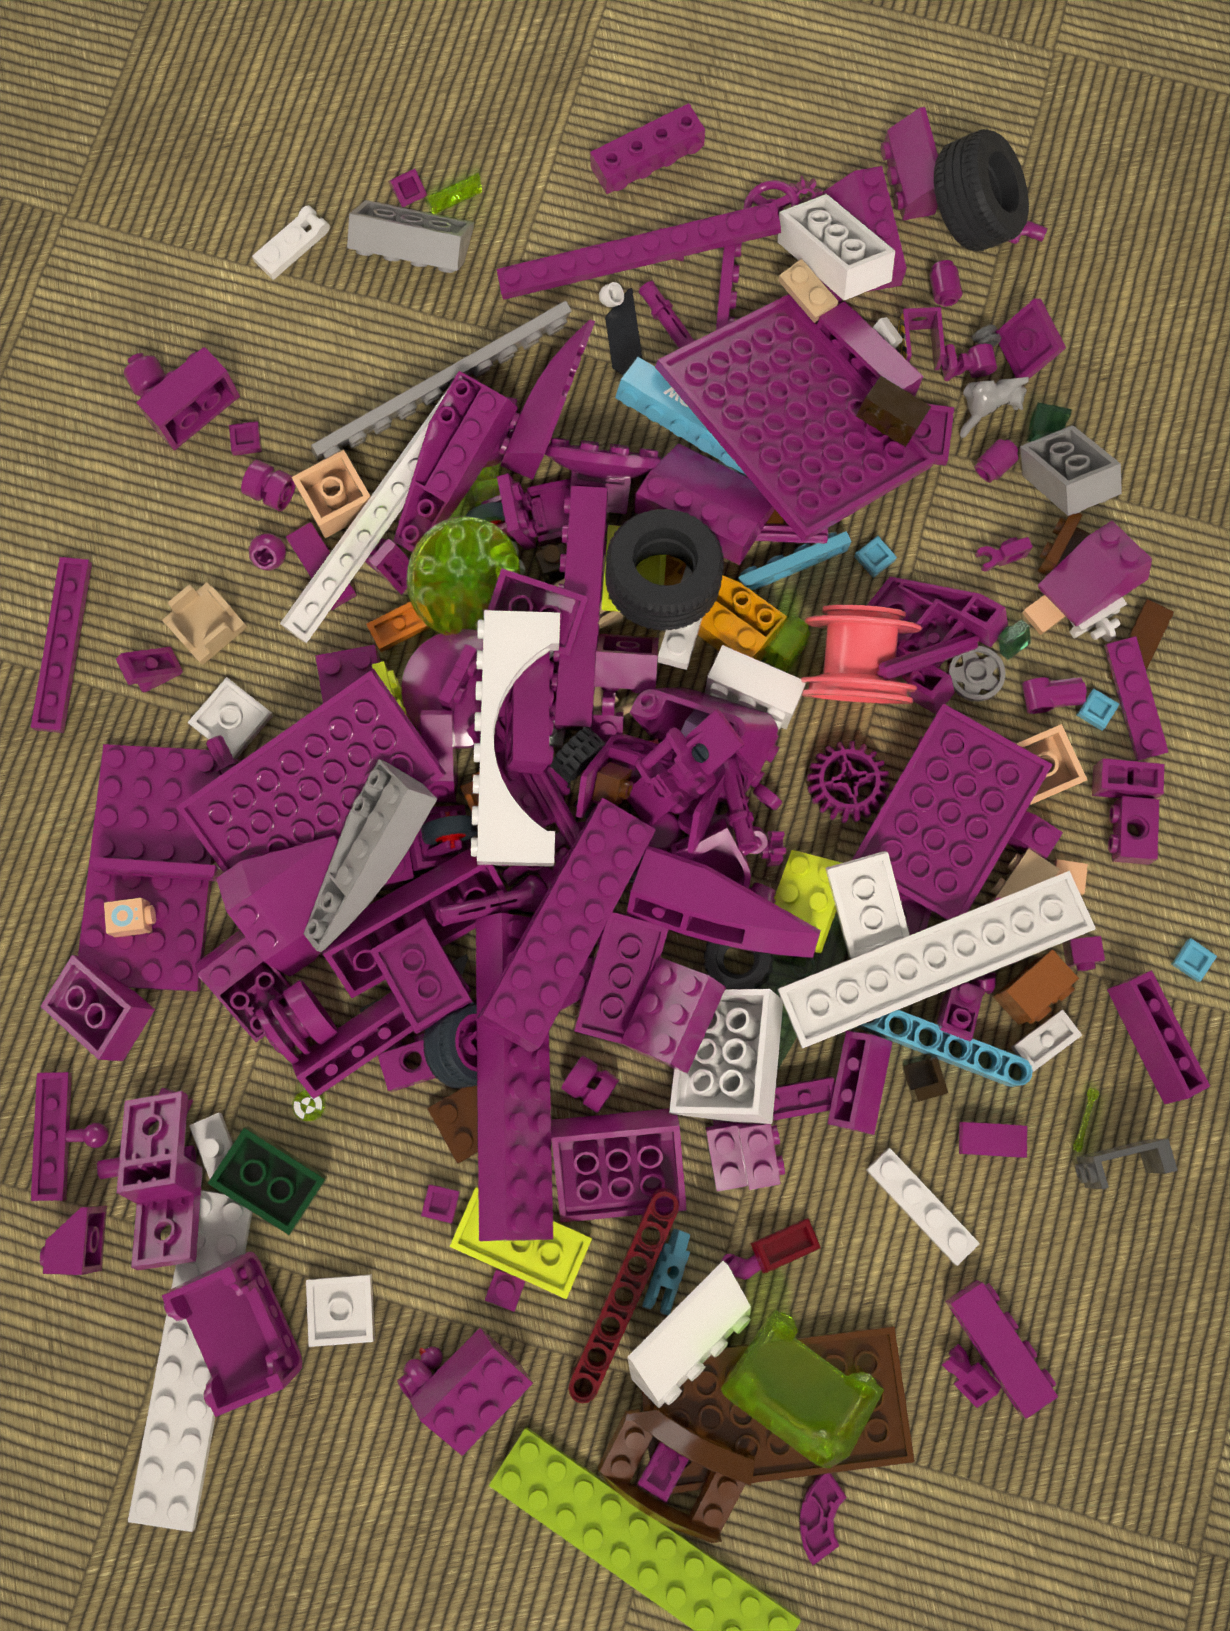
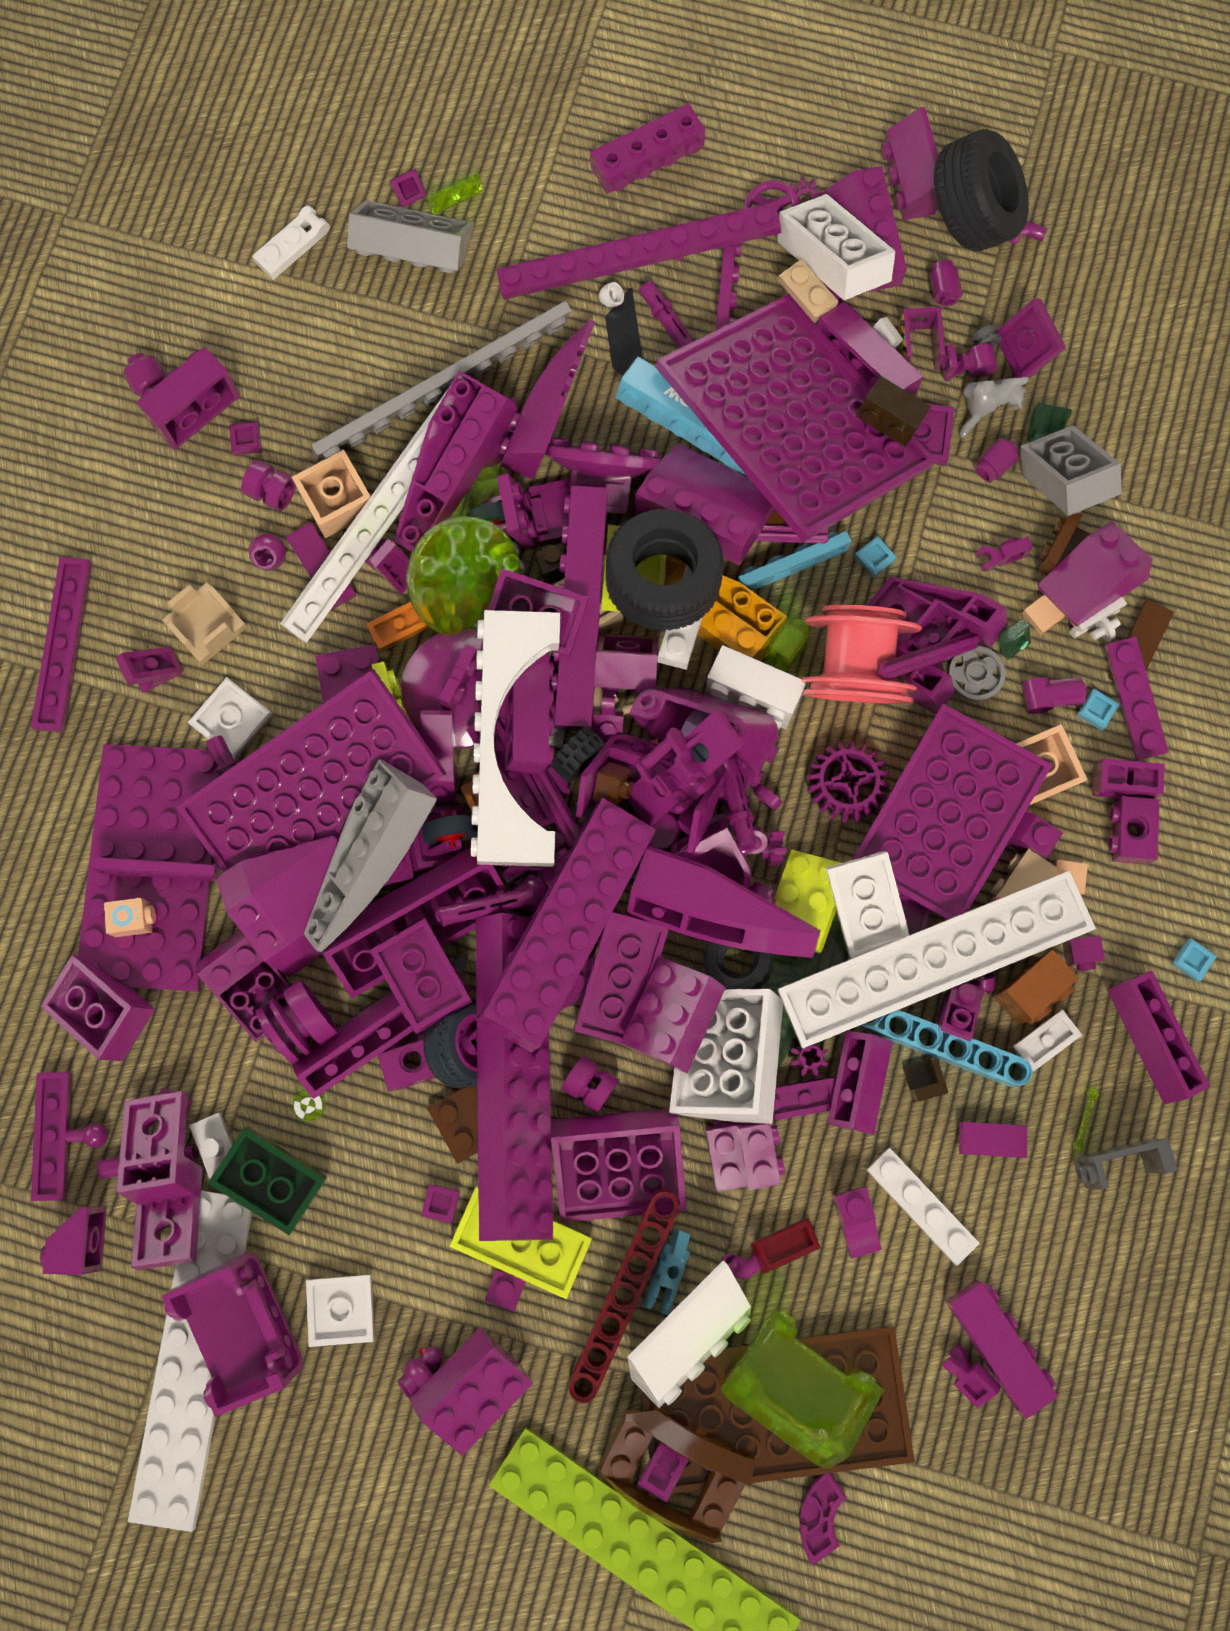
none -> magenta gear [789,1042,828,1076]
none -> magenta arch [831,1187,882,1259]

